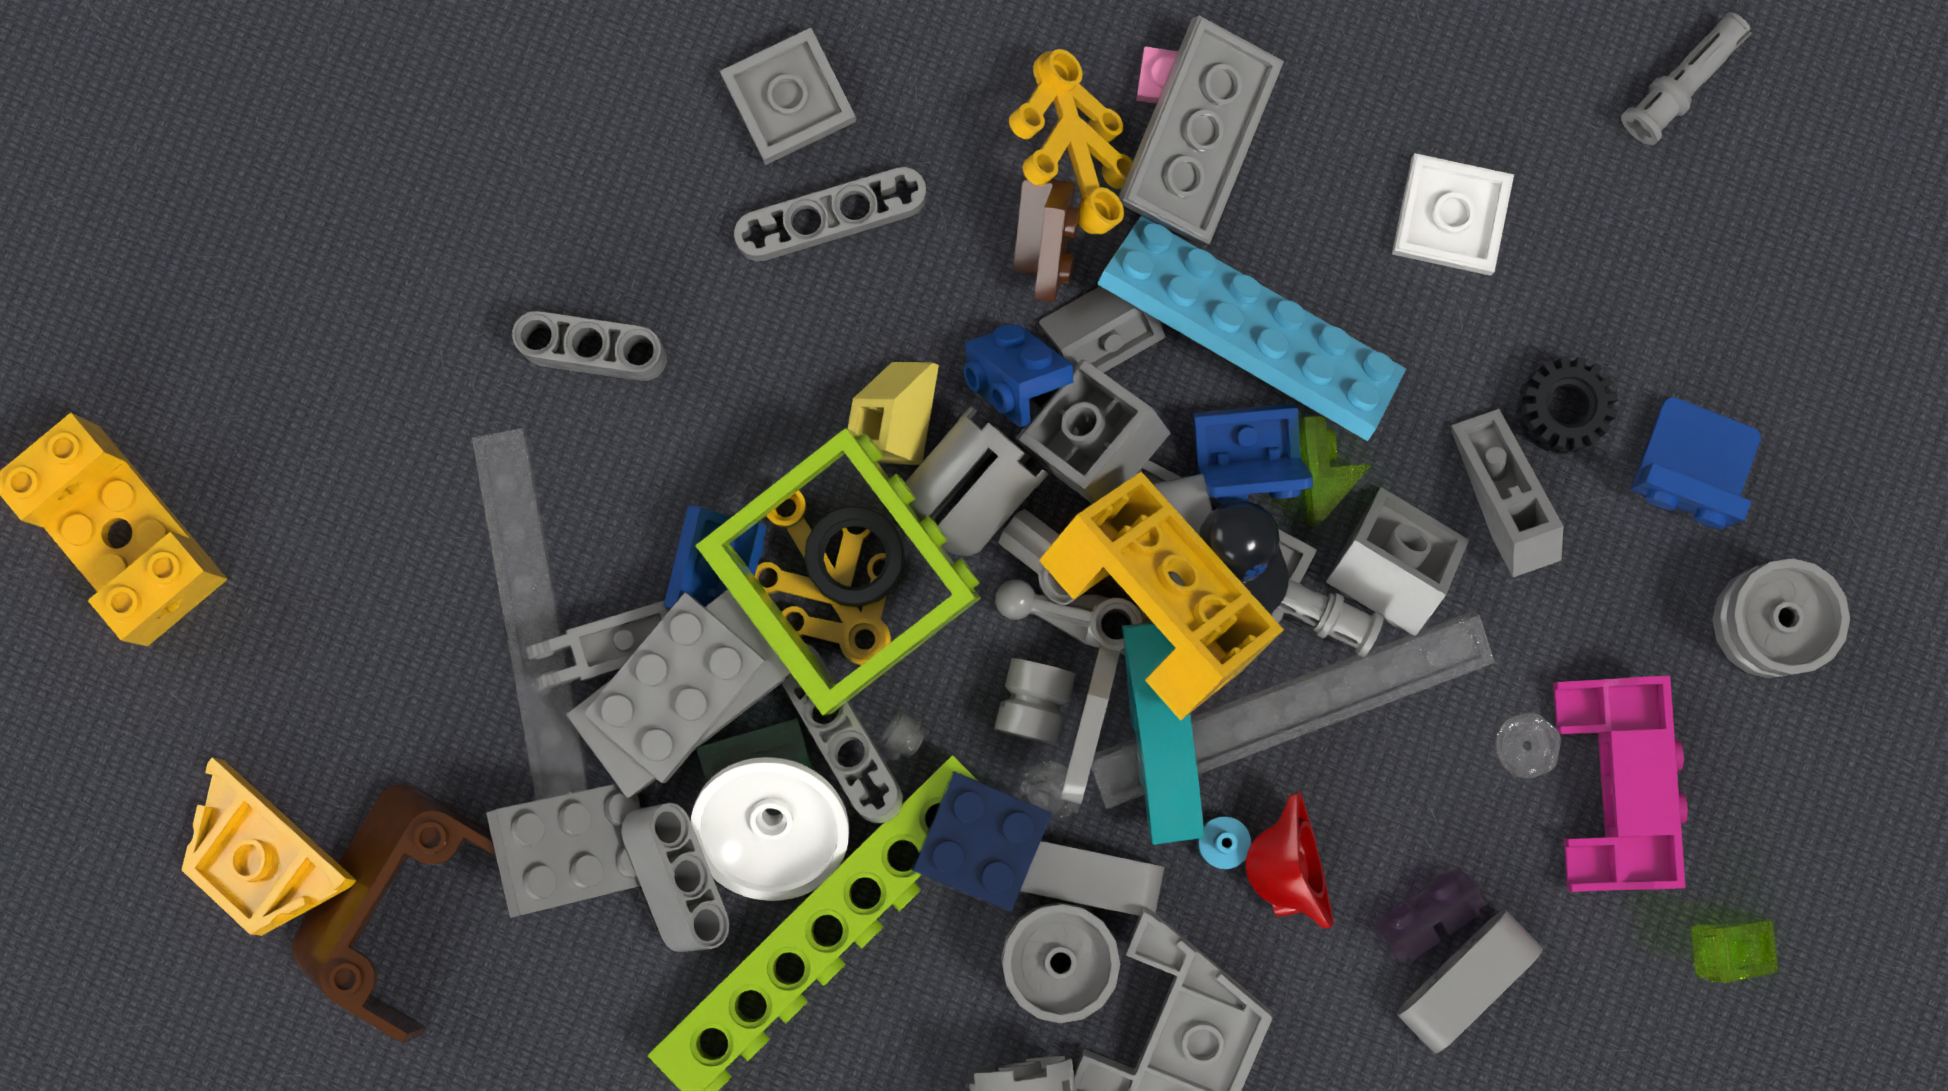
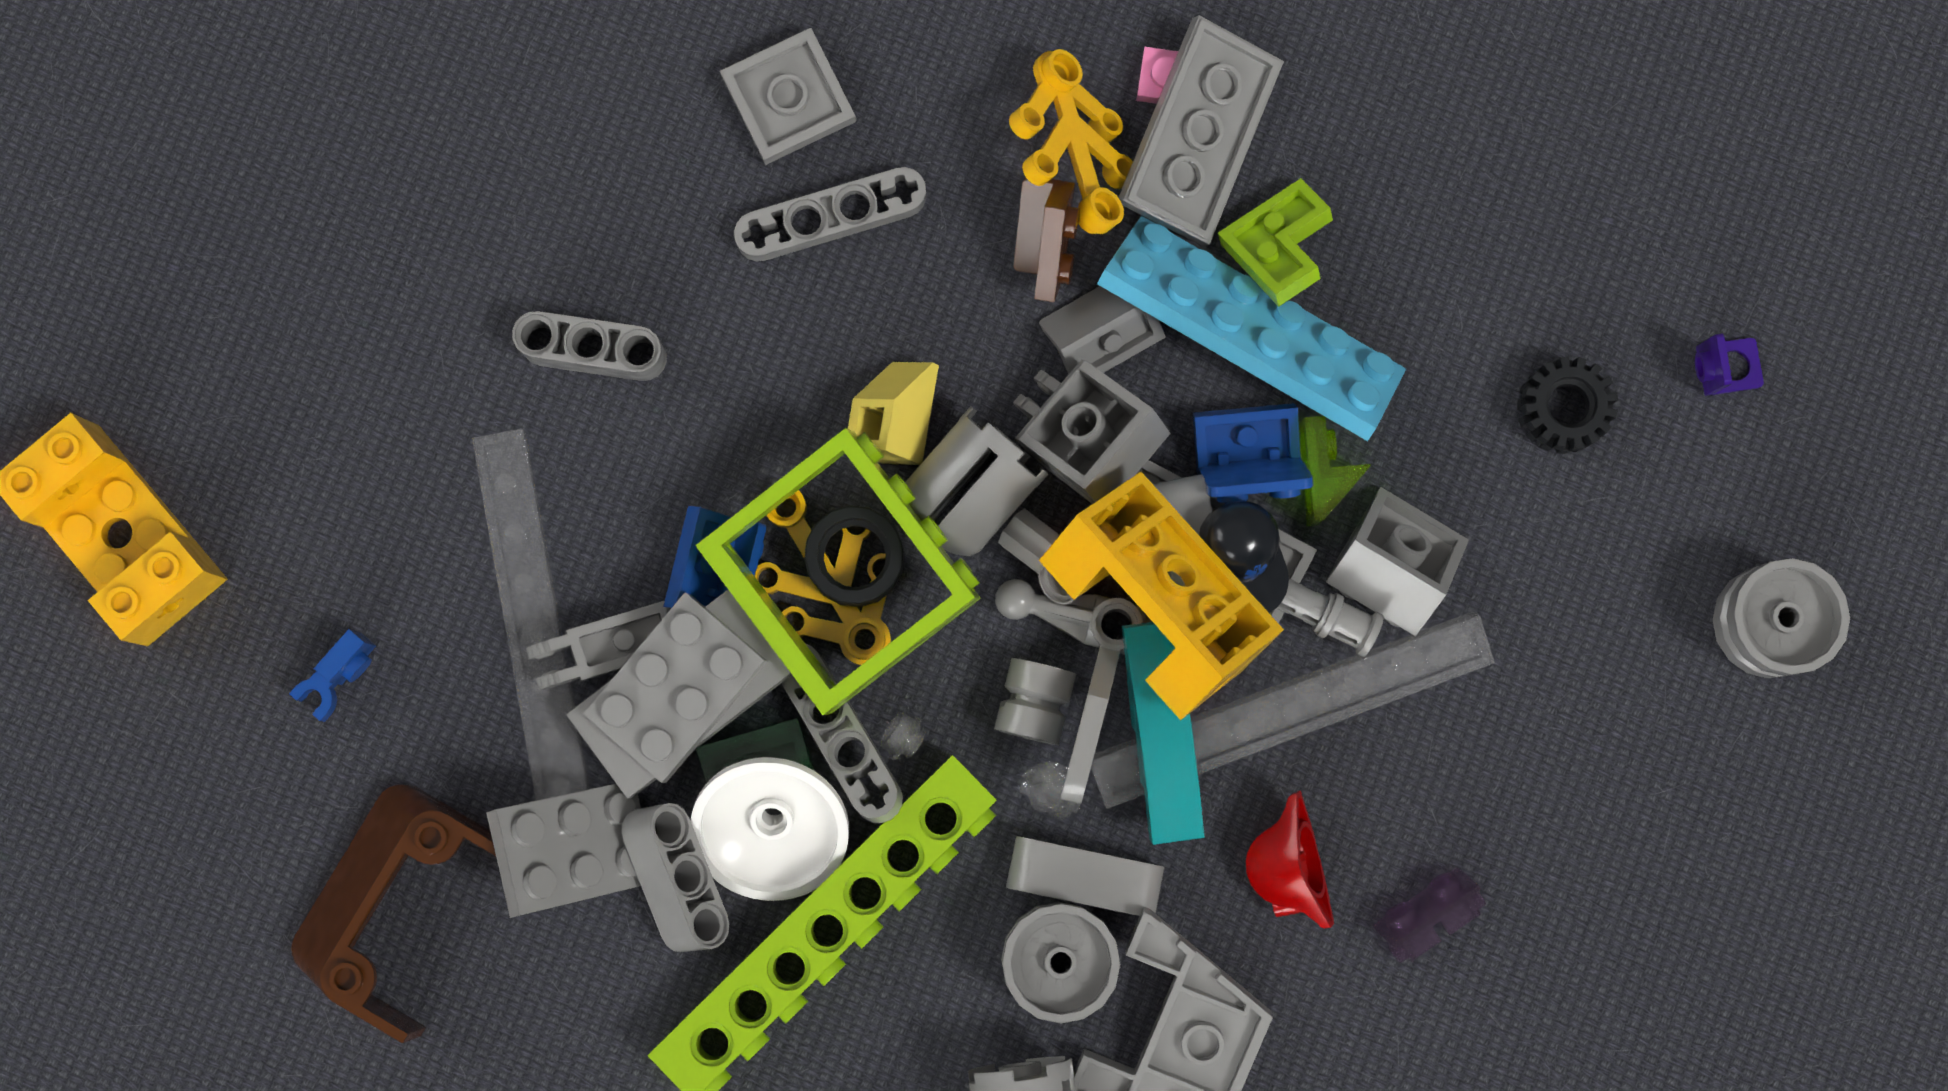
yellow wing [182,757,357,936] -> none
dark blue plate [912,771,1052,912] -> none
blue bracket [963,324,1074,427] -> none
medium azure tile [1197,817,1251,869] -> none
white tile [1392,153,1514,276] -> none
light grey beam [1397,909,1543,1054] -> none
light grey slope [1451,409,1564,577] -> none
clear plate [1495,713,1561,779] -> none
dark pink bracket [1553,676,1688,892] -> none
light grey pin [1621,12,1752,146] -> none
blue bracket [1630,397,1761,530] -> none
clear neon green slope [1691,920,1778,983] -> none
none -> blue plate [289,629,376,722]
none -> lime plate [1218,178,1333,307]
none -> dark purple bracket [1695,333,1764,396]

